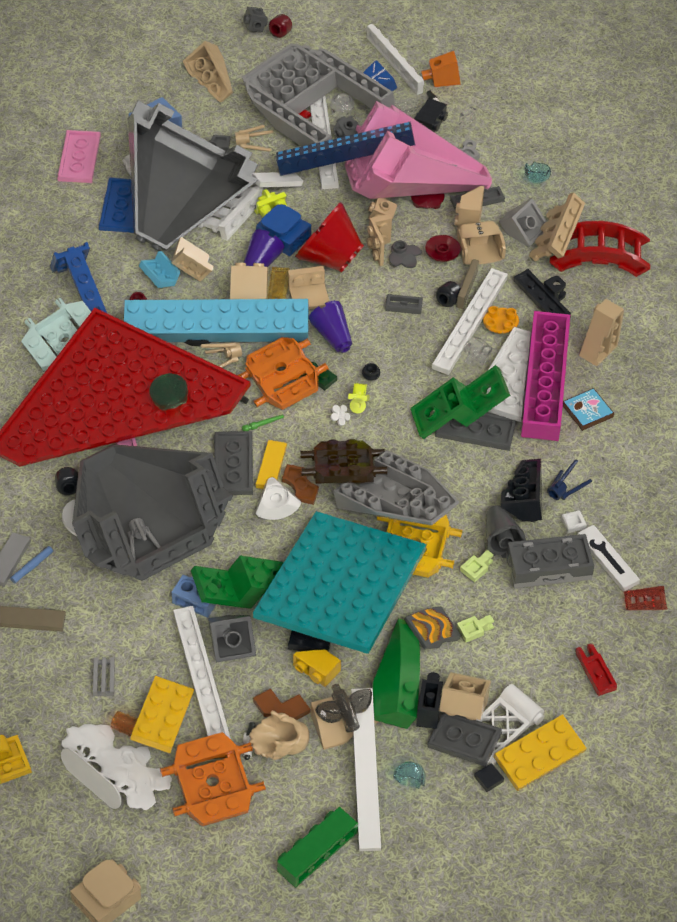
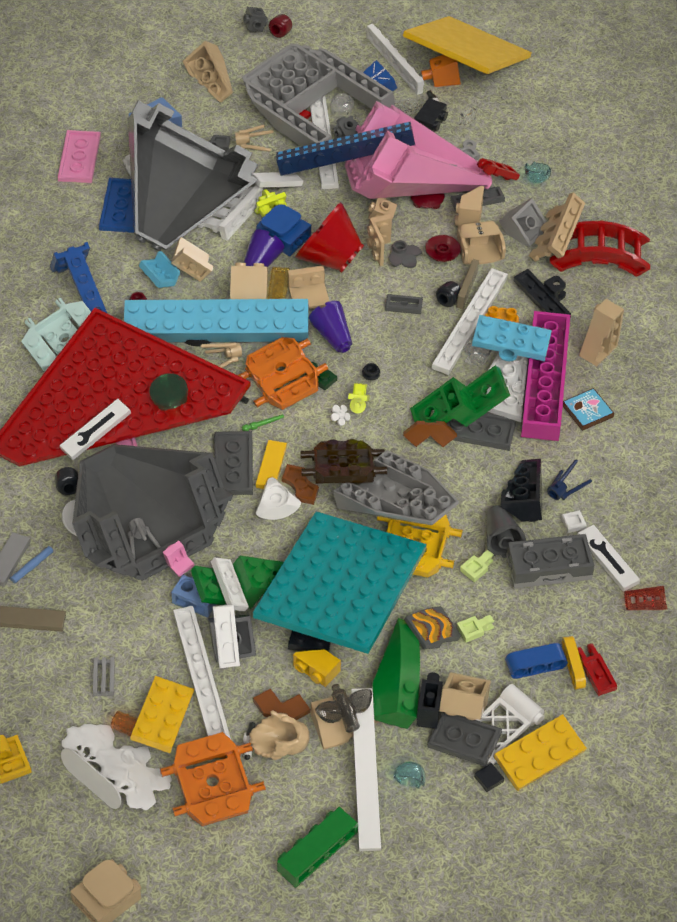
none -> white tile [60,399,131,460]
none -> bright pink bracket [163,541,194,577]
none -> white tile [211,557,249,611]
none -> white tile [213,604,240,668]
none -> yellow tile [403,16,532,74]
none -> dark orange tile [403,421,457,447]
none -> medium azure plate [472,315,552,361]
none -> red hinge [477,158,520,181]
none -> blue beam [505,643,568,679]
none -> yellow beam [562,636,586,690]

